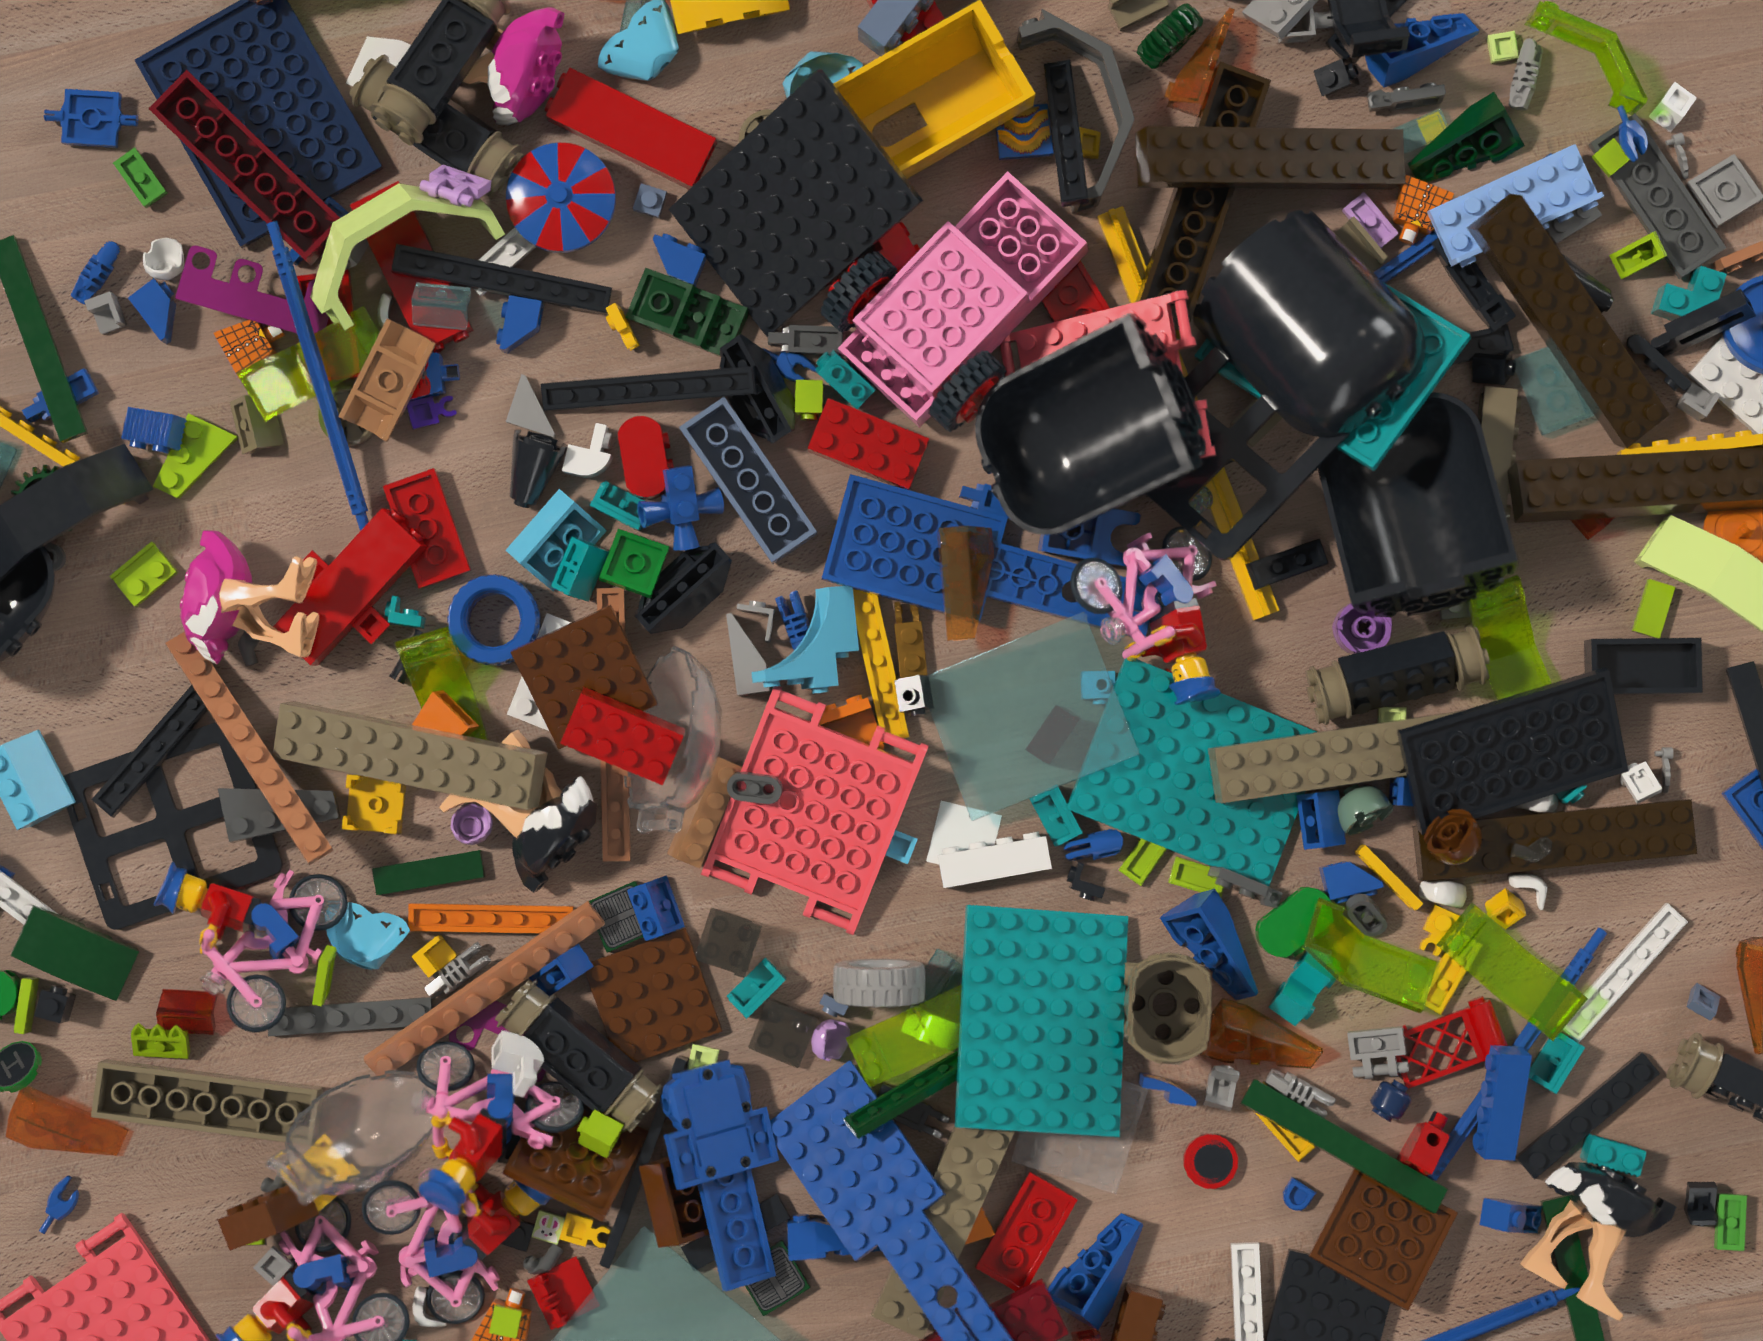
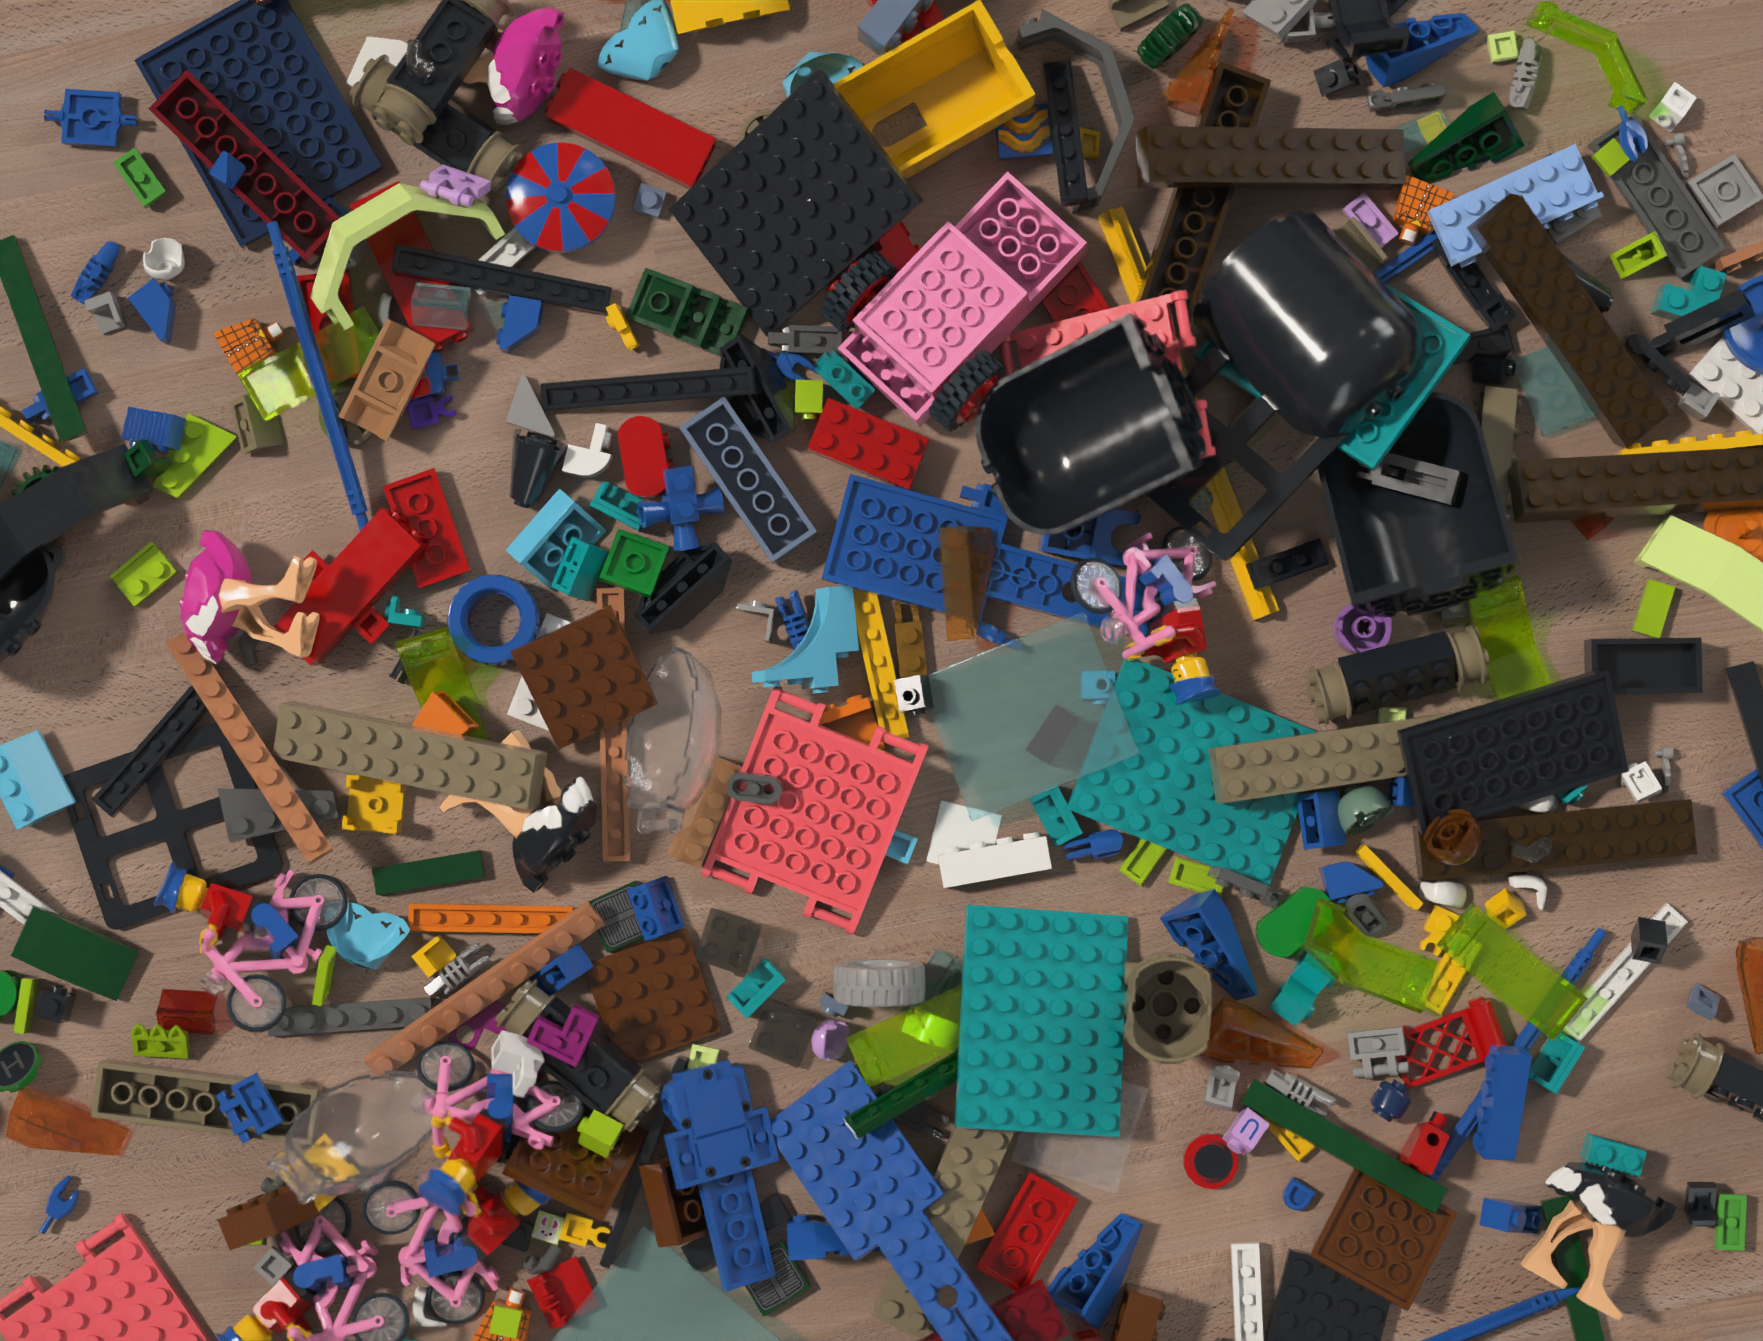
magenta piece [175,245,329,340] -> none
lavender hair [450,803,493,845] -> none
red brick [560,687,685,785] -> none
blue slope [653,233,707,287] -> none
light grey slope [726,613,771,696] -> none
black bracket [1066,862,1105,901] -> none
blue slope [1138,1072,1197,1107] -> none
black plate [1516,1052,1660,1179] -> none
none -> dark green panel [124,439,174,477]
none -> blue slope [209,151,246,190]
none -> blue plate [216,1072,284,1144]
none -> clear smoke arm [406,39,434,78]
none -> magenta plate [526,1004,600,1067]
none -> blue hand [965,619,1022,650]
none -> lavender brick [1222,1108,1270,1155]
none -> dark grey hinge [1356,453,1463,505]
none -> black brick [1631,917,1668,964]

